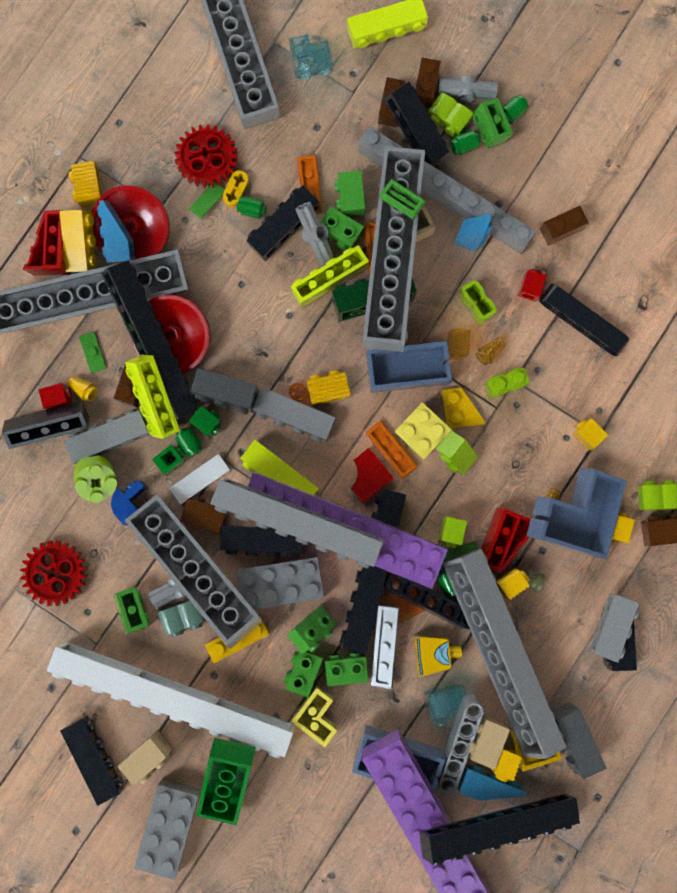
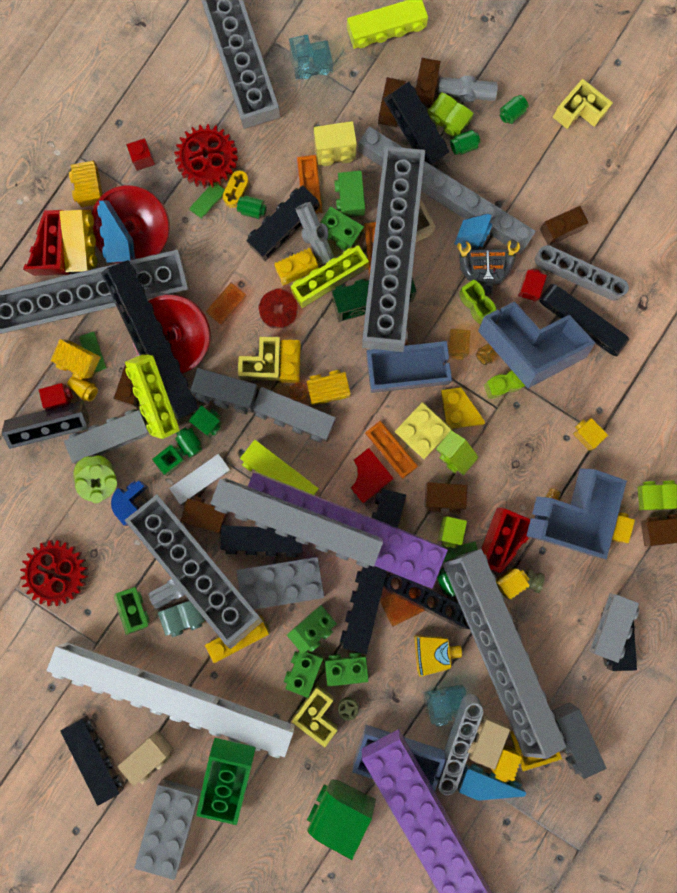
plate [371,604,400,689] -> none
bright green tile [380,179,426,220] -> none
black brick [419,794,580,865] -> none
bright green brick [473,98,513,149] -> none
none -> yellow brick [50,339,101,380]
none -> red brick [126,138,155,171]
none -> clear orange plate [206,282,247,326]
none -> light yellow brick [238,337,281,381]
none -> clear red plate [258,288,298,329]
none -> yellow brick [274,248,318,286]
none -> yellow brick [279,340,301,384]
none -> green brick [307,779,376,860]
none -> light yellow brick [313,121,357,166]
none -> olive wheel [338,697,359,721]
none -> reddish brown brick [424,482,468,513]
none -> dark grey torso [457,240,520,296]
none -> sand blue piece [478,302,595,389]
none -> light grey beam [534,245,629,301]
none -> light yellow brick [553,78,613,129]

